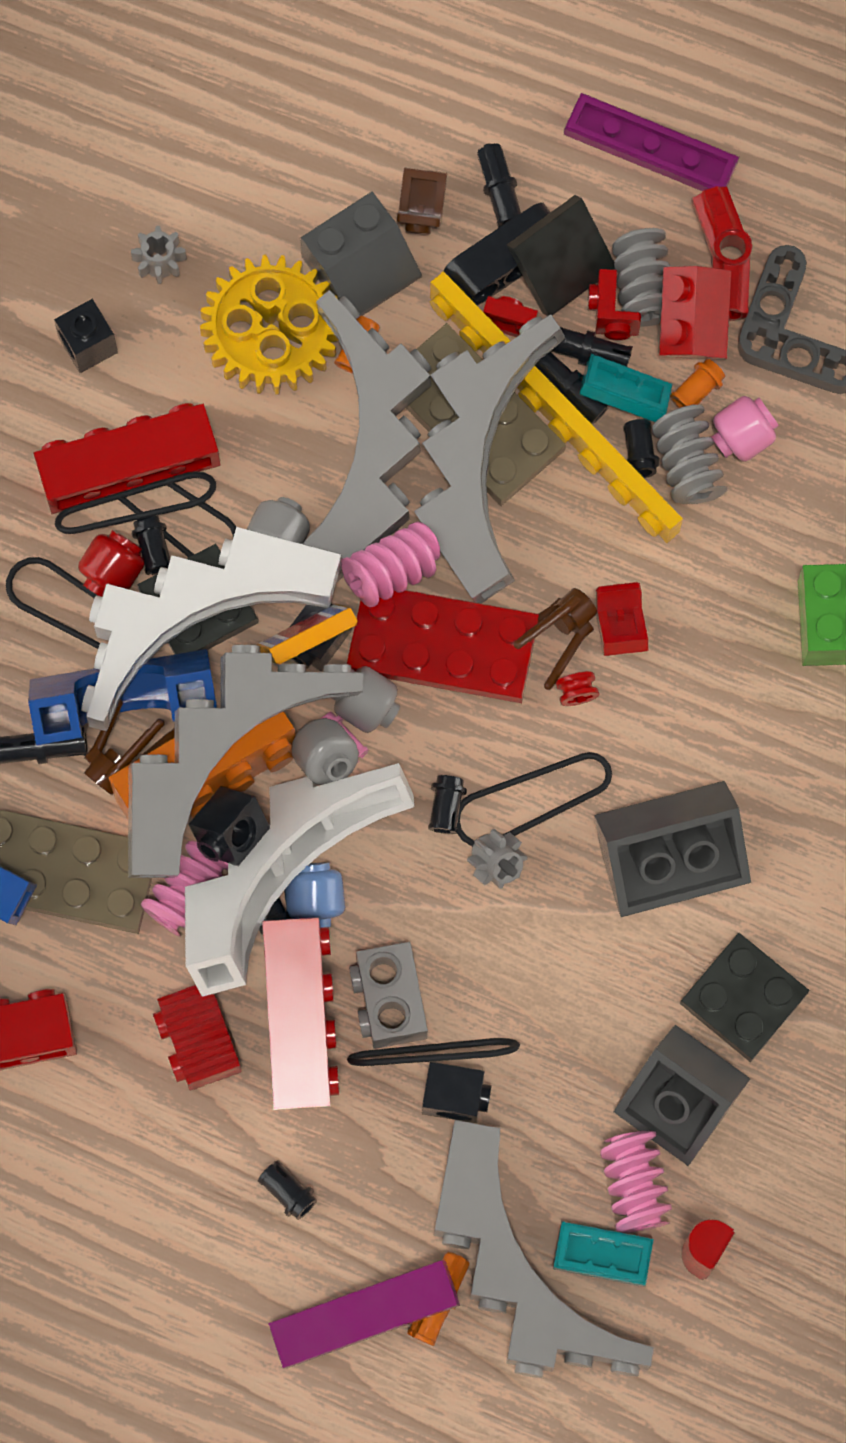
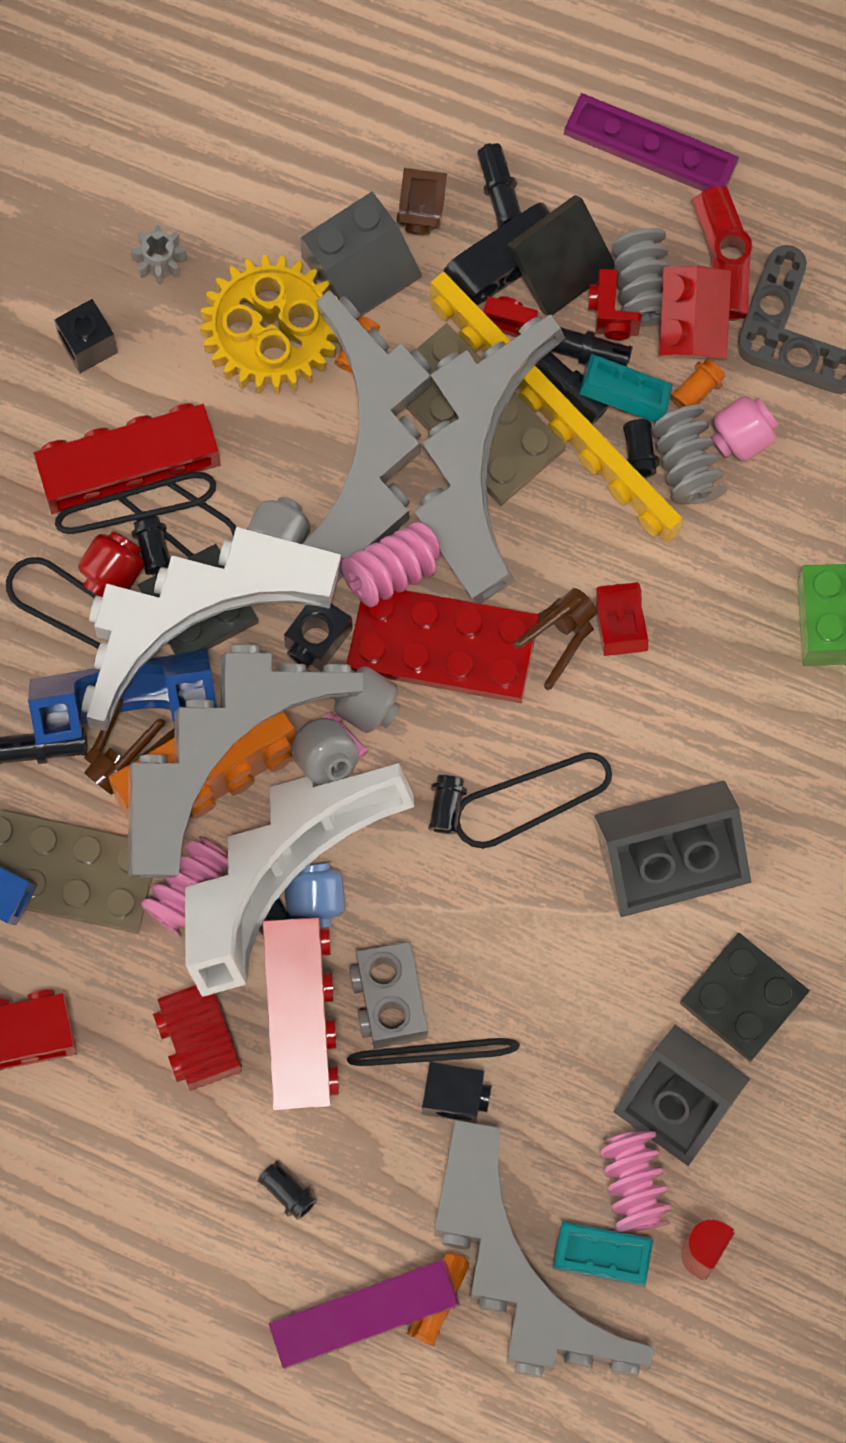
black brick [189,786,270,866] -> none
light orange tile [257,604,358,665] -> none
light grey gear [467,829,527,889] -> none
red bush [555,671,600,706] -> none

